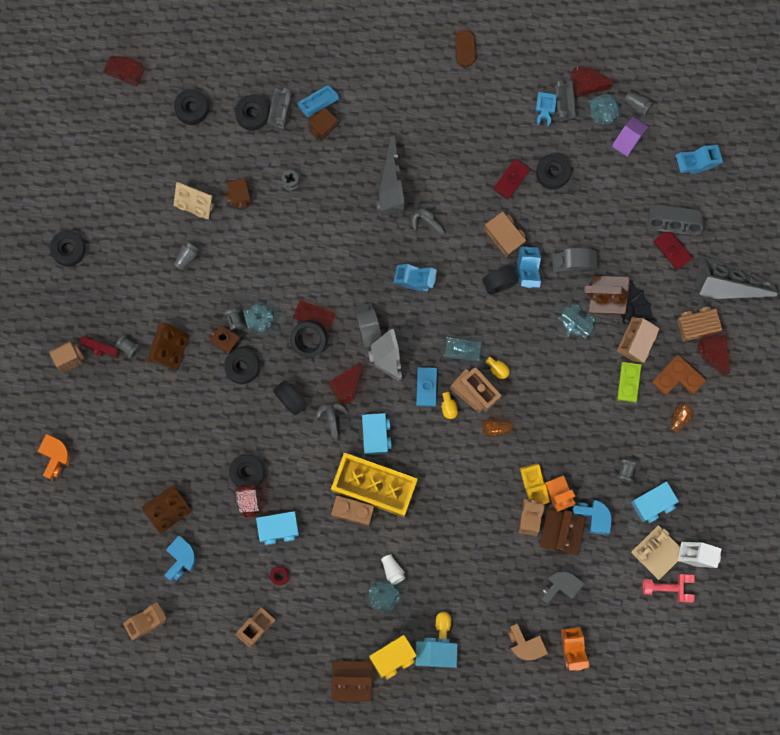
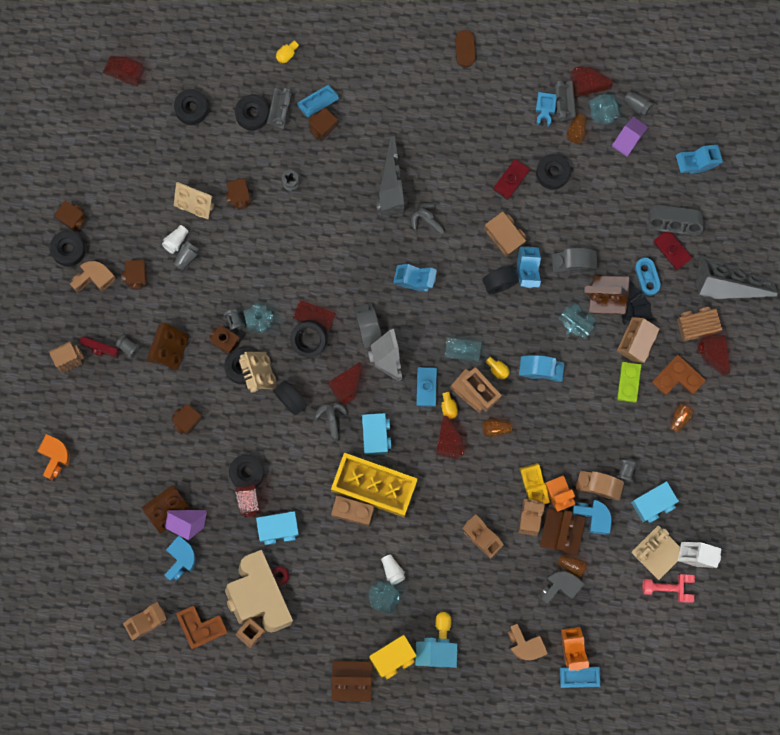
none -> reddish brown brick [54,200,86,232]
none -> medium nougat brick [70,261,116,293]
none -> reddish brown brick [122,260,147,290]
none -> white cone [162,225,189,254]
none -> medium lavender slope [165,510,207,540]
none -> reddish brown brick [172,403,203,435]
none -> dark orange plate [176,605,228,650]
none -> tan brick [225,550,293,632]
none -> tan hinge [239,352,277,393]
none -> yellow cylinder [276,41,299,63]
none -> clear red slope [436,416,465,460]
none -> medium nougat brick [462,514,504,559]
none -> dark azure brick [519,356,564,382]
none -> clear orange cone [557,554,588,578]
none -> dark azure plate [560,667,600,688]
none -> clear orange cone [566,114,586,143]
none -> medium nougat brick [576,471,624,501]
none -> dark azure plate [635,258,660,296]

